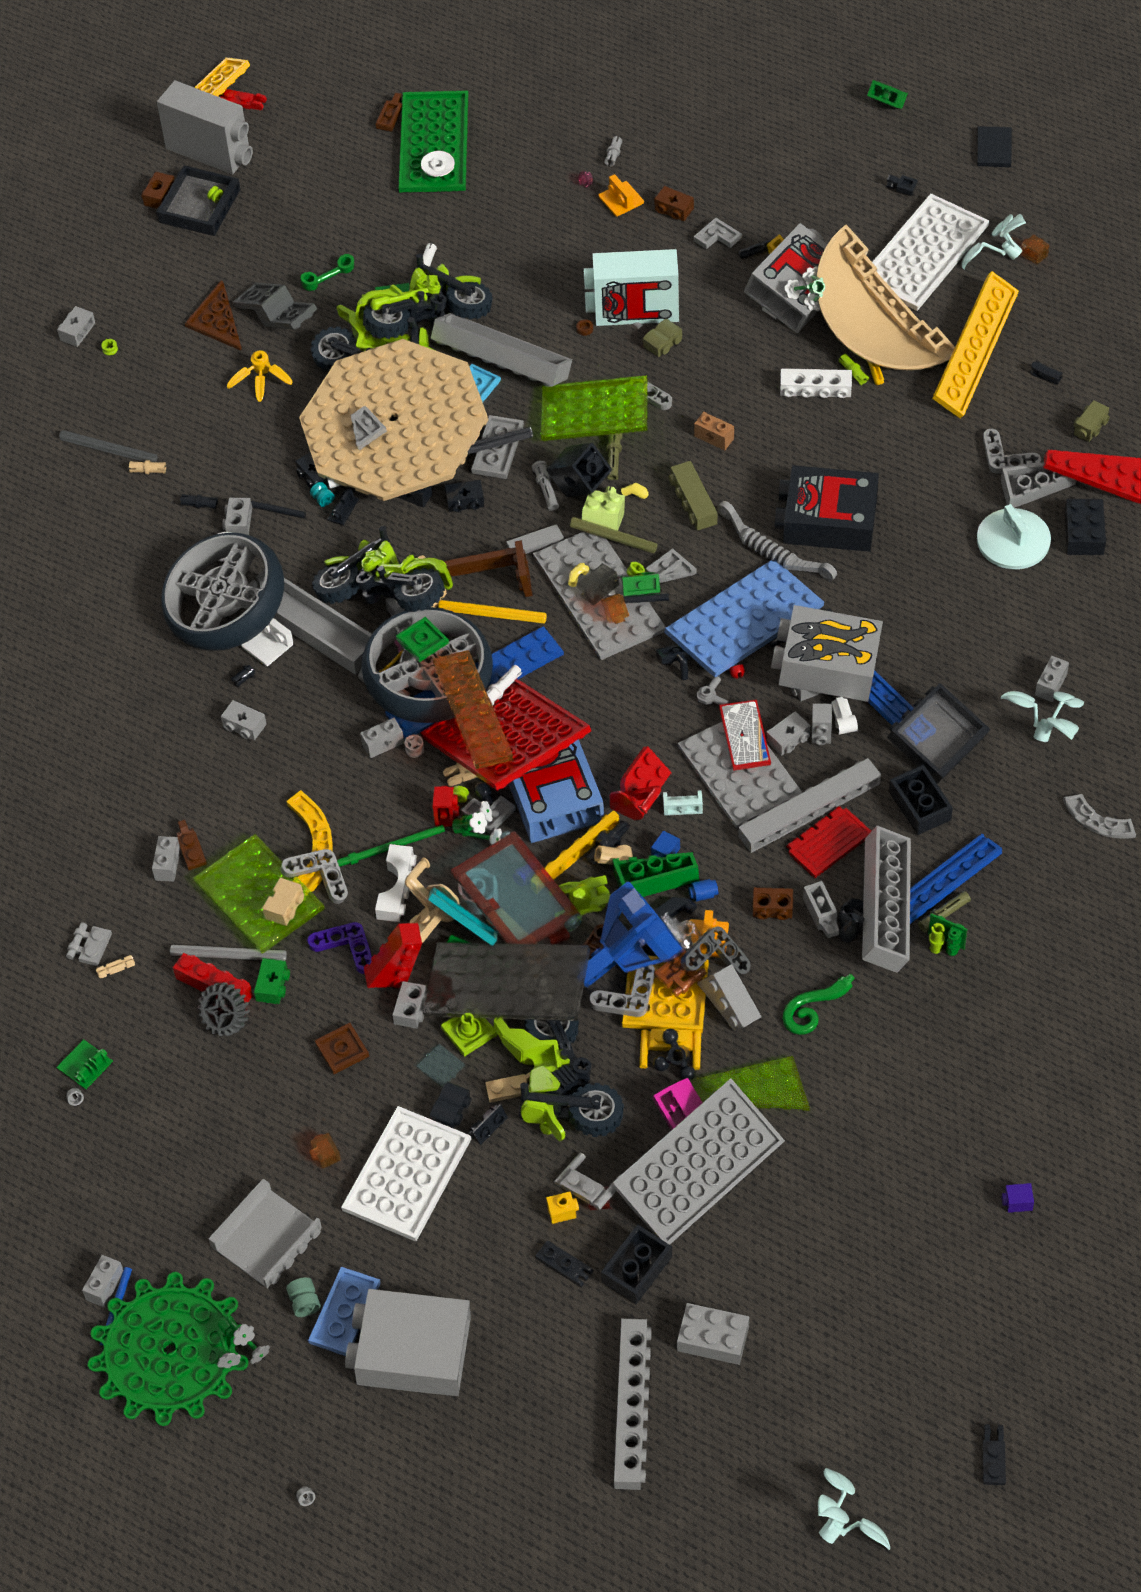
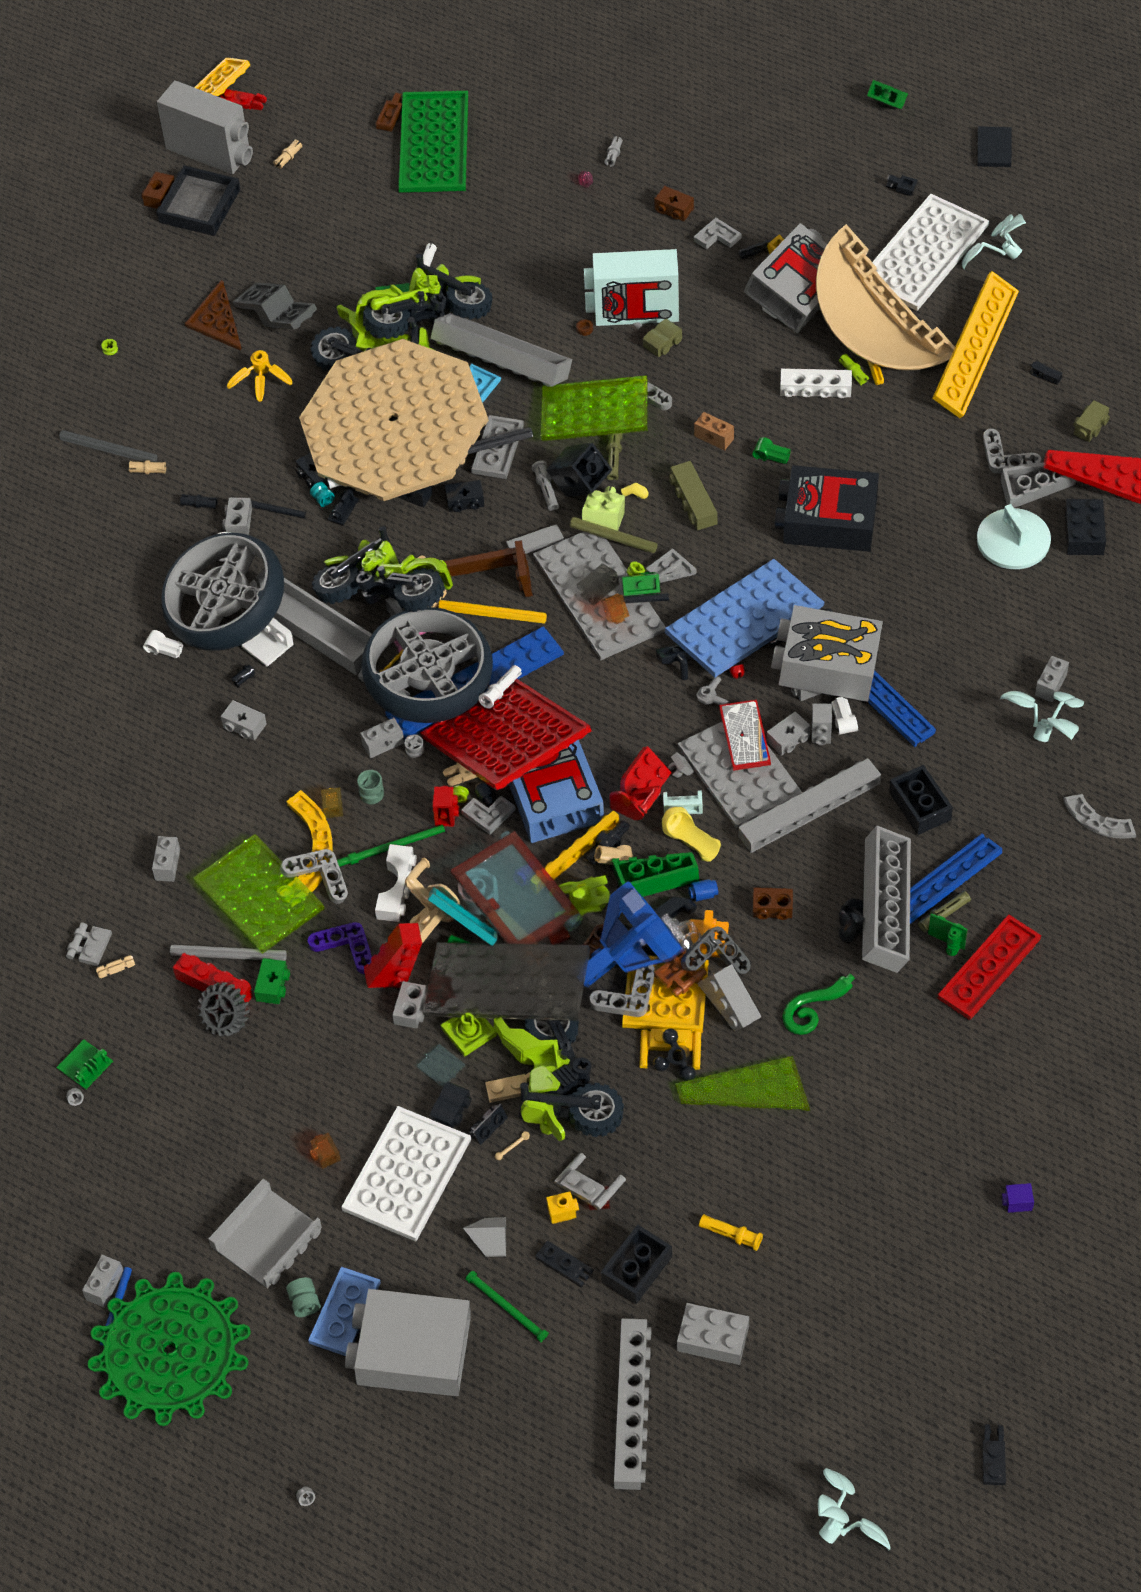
light grey brick [57,306,95,347] -> none
reddish brown hinge [176,820,207,870] -> none
lime bush [207,186,223,203] -> none
light grey plant [217,1315,270,1368] -> none
tan brick [262,878,304,926] -> none
green piece [301,254,354,291] -> none
reddish brown plate [315,1023,369,1074] -> none
light grey wing [351,406,387,450] -> none
green plate [396,617,449,662] -> none
white dish [421,151,455,177] -> none
clear orange plate [433,650,513,769] -> none
plant [452,801,502,849] -> none
light yellow arm [568,563,589,587] -> none
light orange bracket [599,174,644,217] -> none
light grey plate [611,1079,785,1244] -> none
blue brick [651,831,680,857] -> none
dark pink slope [653,1078,702,1130] -> none
light grey piece [717,501,837,582] -> none
white plant [784,267,825,311] -> none
red hinge [786,806,871,878] -> none
light grey hinge [803,881,839,938] -> none
piece [887,683,991,784] -> none
lime pin [929,923,945,954] -> none
clear orange brick [1021,234,1049,265] -> none
none -> white piece [143,630,183,658]
none -> tan pin [273,140,302,169]
none -> clear yellow brick [321,788,344,818]
none -> sand green wheel [357,770,384,804]
none -> light grey slope [463,1217,506,1257]
none -> green bar [465,1271,549,1342]
none -> tan hinge [495,1132,530,1160]
none -> light yellow hair [662,807,721,862]
none -> light grey tile [668,752,694,778]
none -> yellow pin [699,1214,763,1251]
none -> green piece [752,437,791,464]
none -> red plate [937,915,1041,1020]

